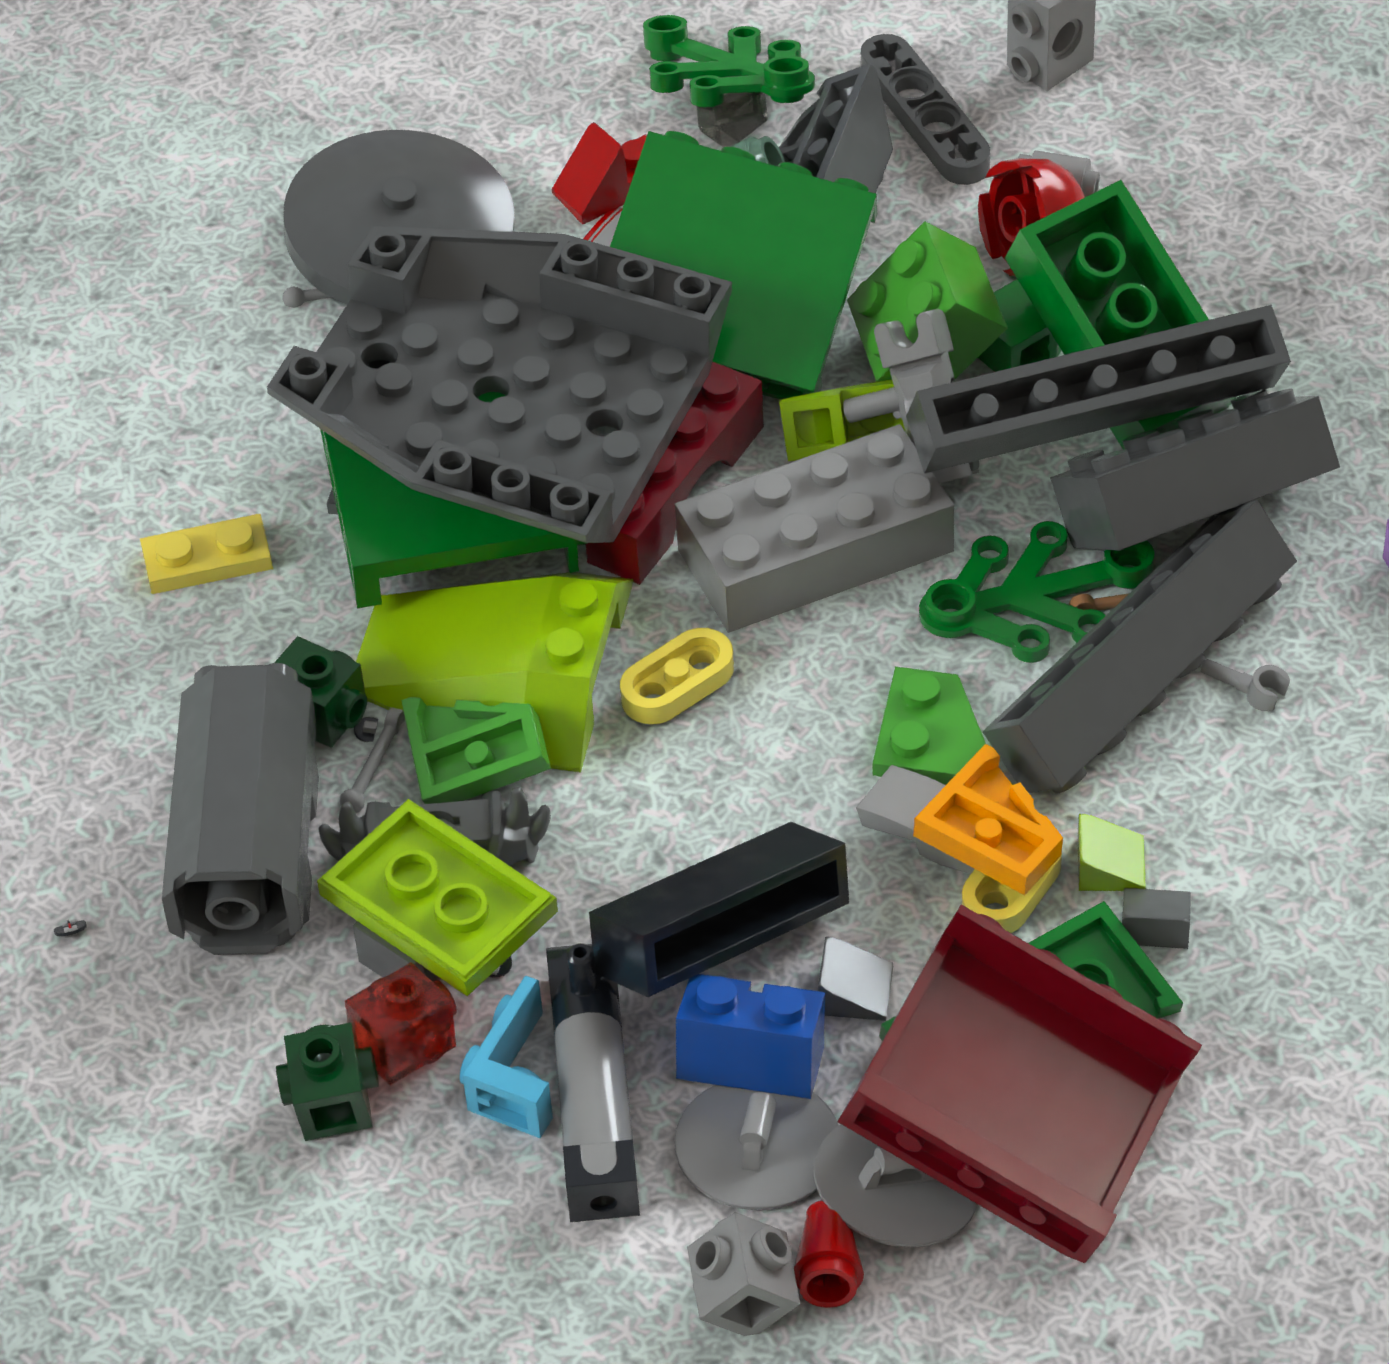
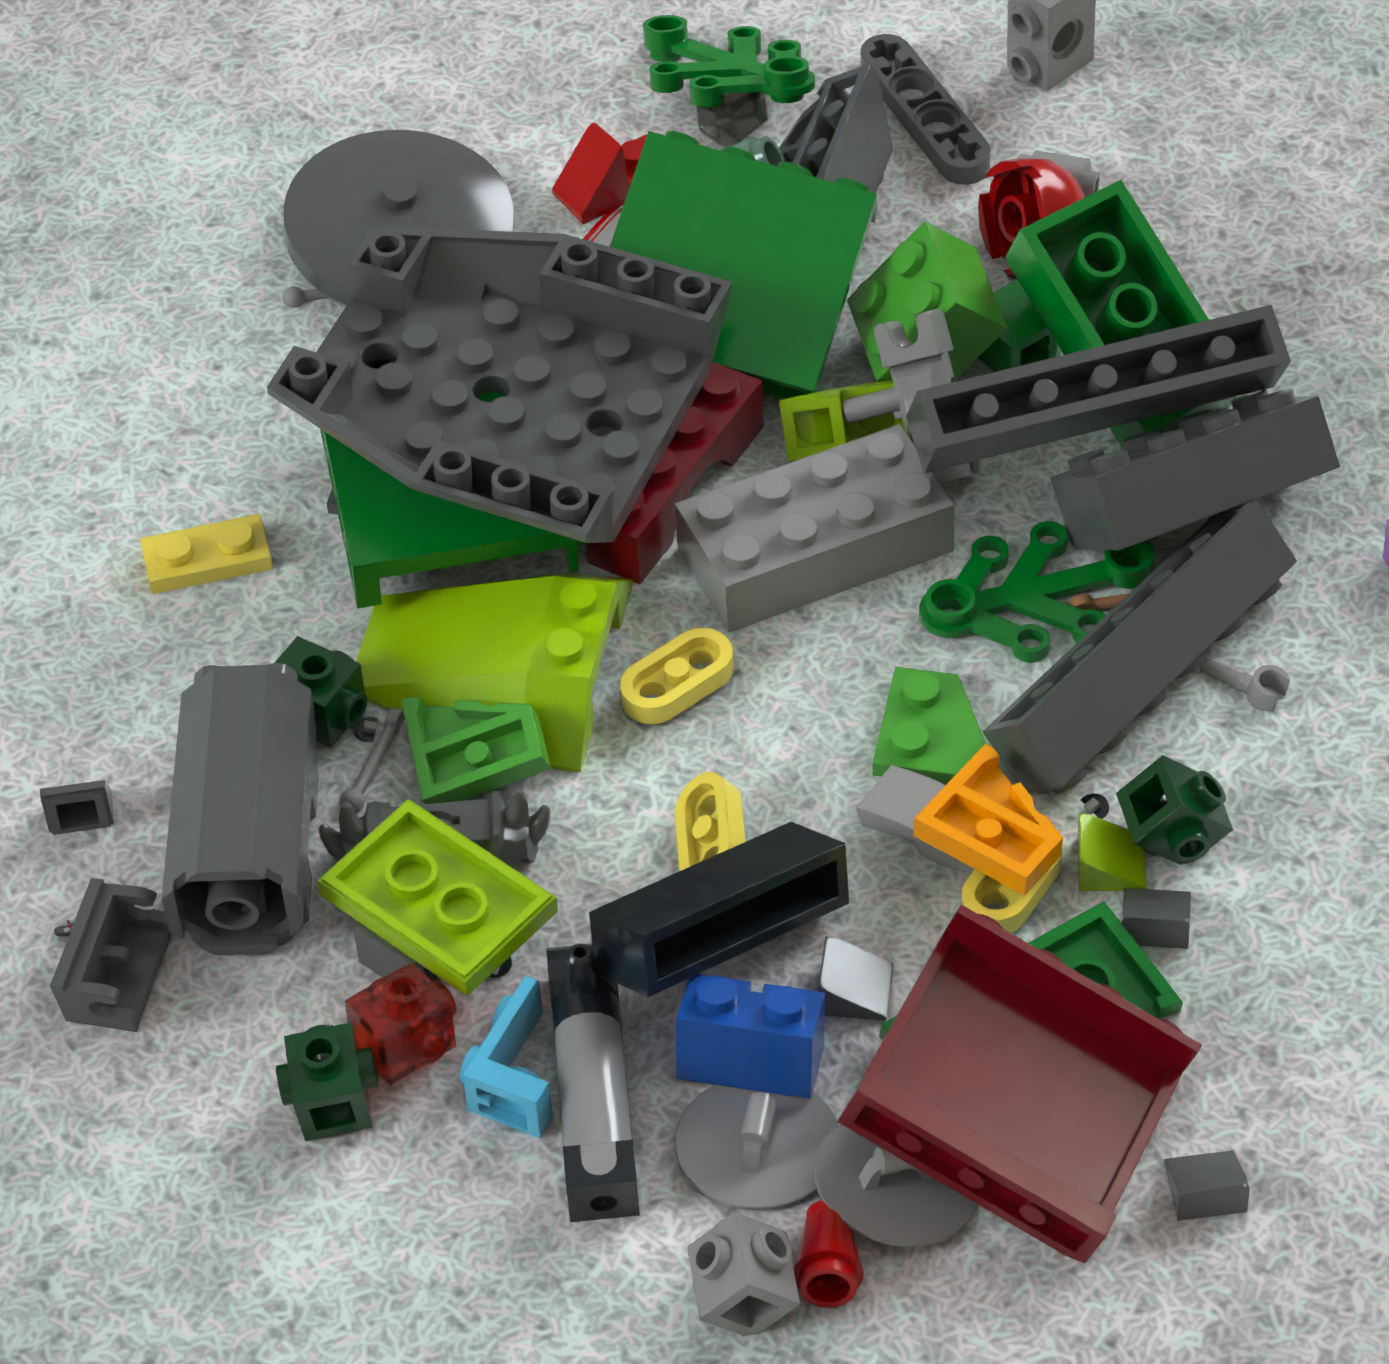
none -> dark grey slope [40,780,114,835]
none -> dark grey hinge [50,878,172,1032]
none -> light yellow plate [675,772,746,871]
none -> black piece [1081,793,1109,819]
none -> dark green brick [1116,755,1233,865]
none -> dark grey slope [1164,1150,1250,1221]

